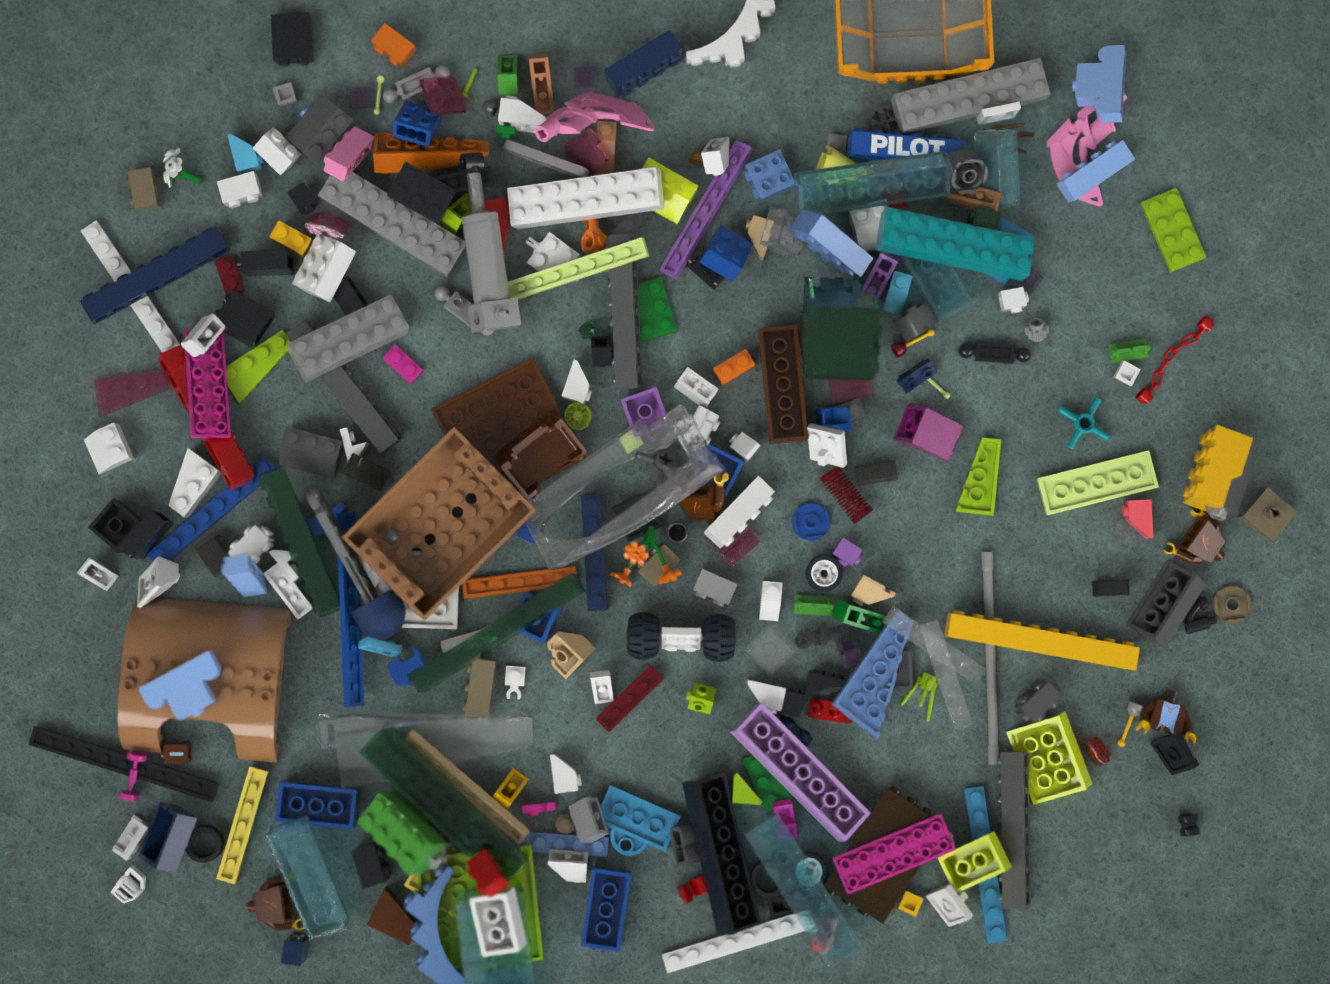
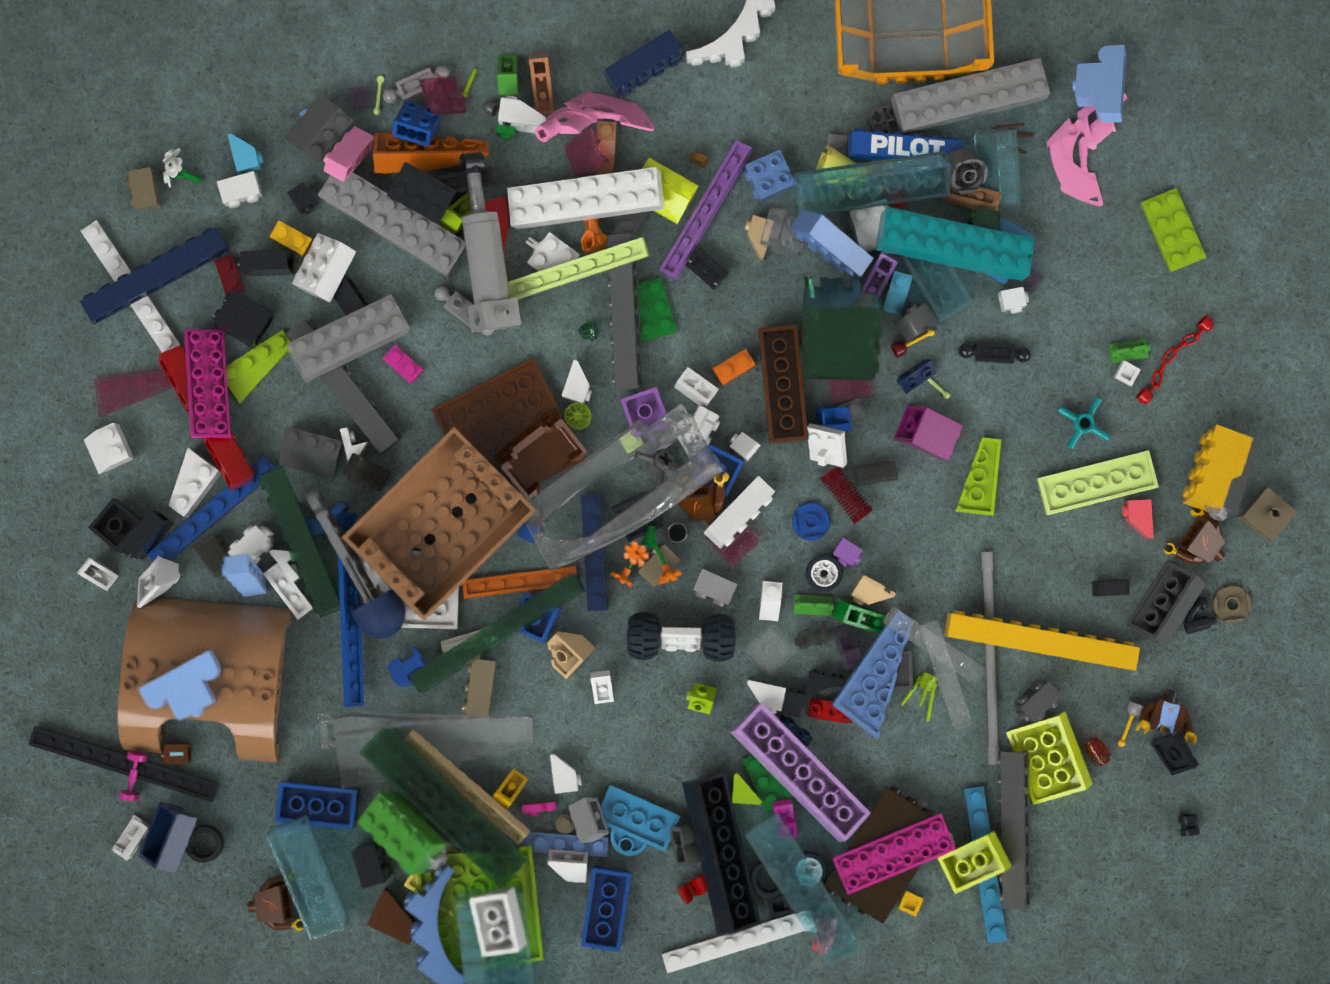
white piece [111,865,146,903] -> none
white brick [181,313,226,357] -> none
light yellow plate [216,766,269,884] -> none
white brick [253,127,301,175] -> none
black brick [271,12,314,67] -> none
light grey plate [273,82,298,107] -> none
dark blue brick [280,932,310,967] -> none
clear pink slope [304,212,353,241] -> none
medium azure plate [358,636,402,657] -> none
orange brick [371,23,417,68] -> none
dark grey hinge [383,527,400,544] -> none
red brick [465,848,509,899] -> none
light grey beam [502,140,590,178] -> none
white plate [505,666,526,700] -> none
clear purple plate [574,67,594,88] -> none
black brick [591,336,612,367] -> none
dark red plate [596,665,664,732] -> none
blue brick [699,225,753,282] -> none
white slope [701,137,729,176] -> none
white hinge [926,884,974,927] -> none
white tile [977,102,1021,125] -> none
light grey gear [1025,318,1049,342] -> none
light blue brick [1056,140,1135,203] -> none

